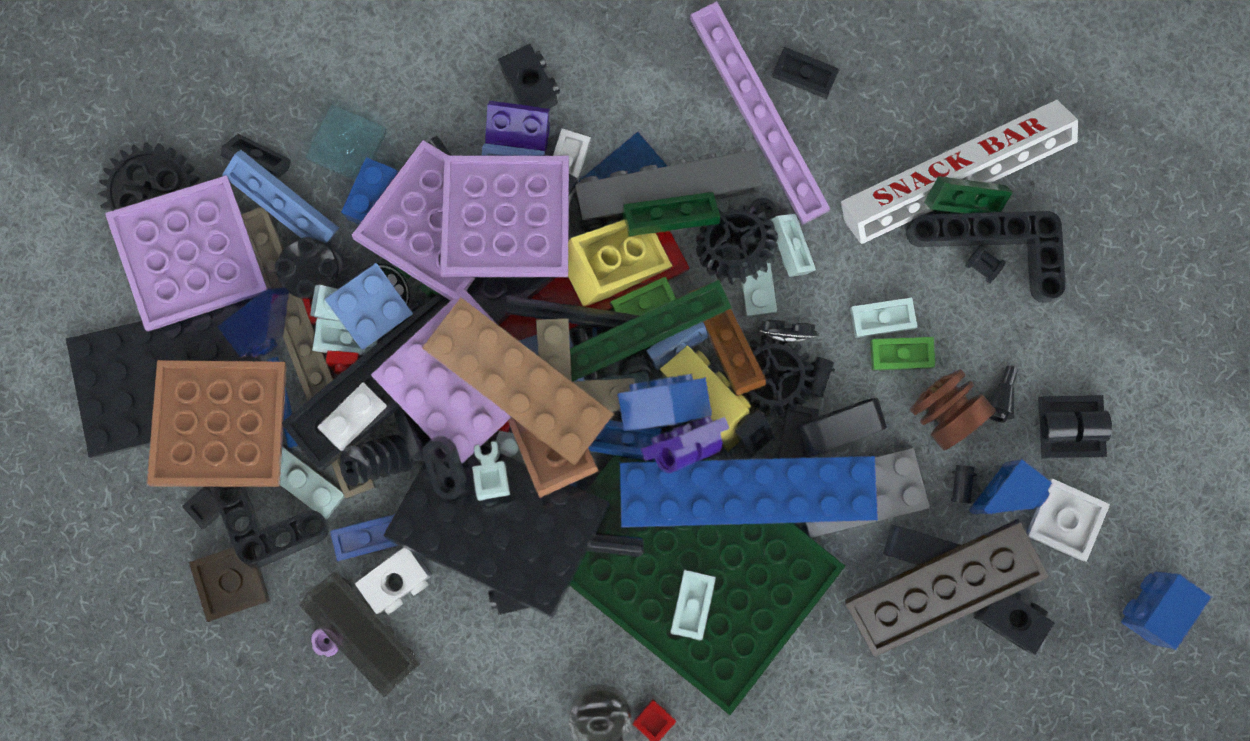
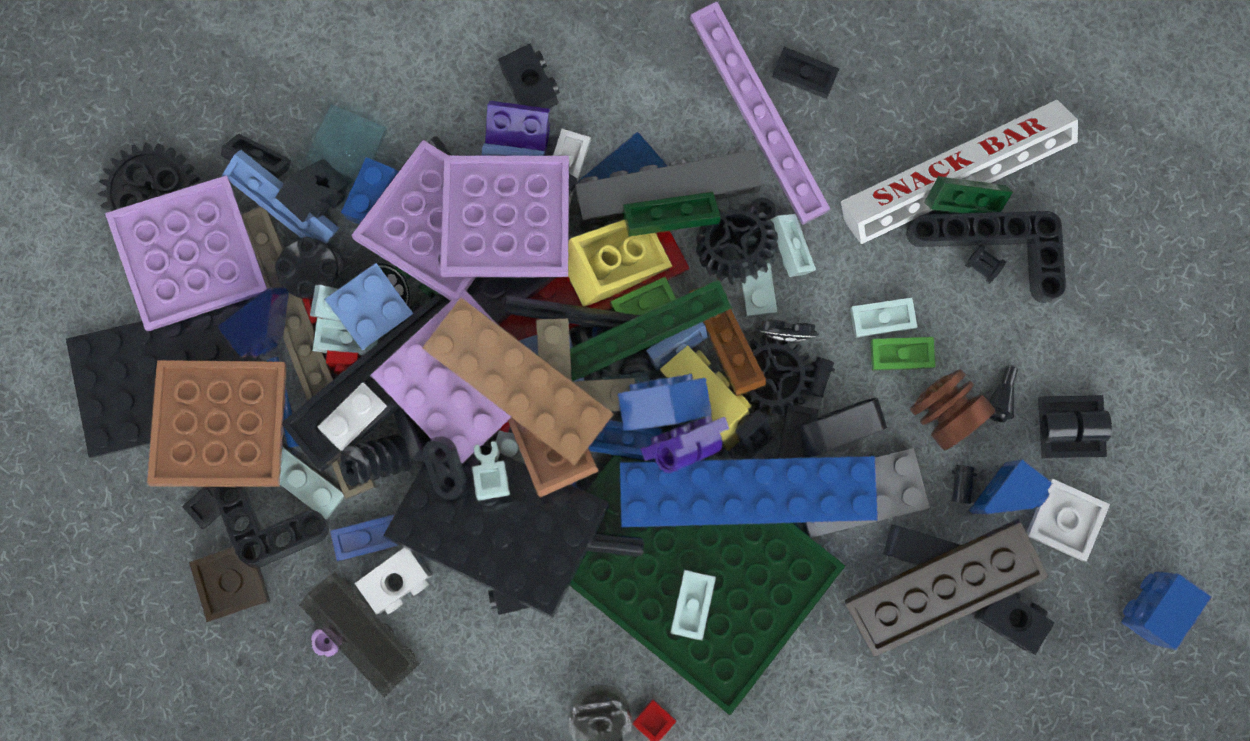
none -> black brick [275,159,350,222]

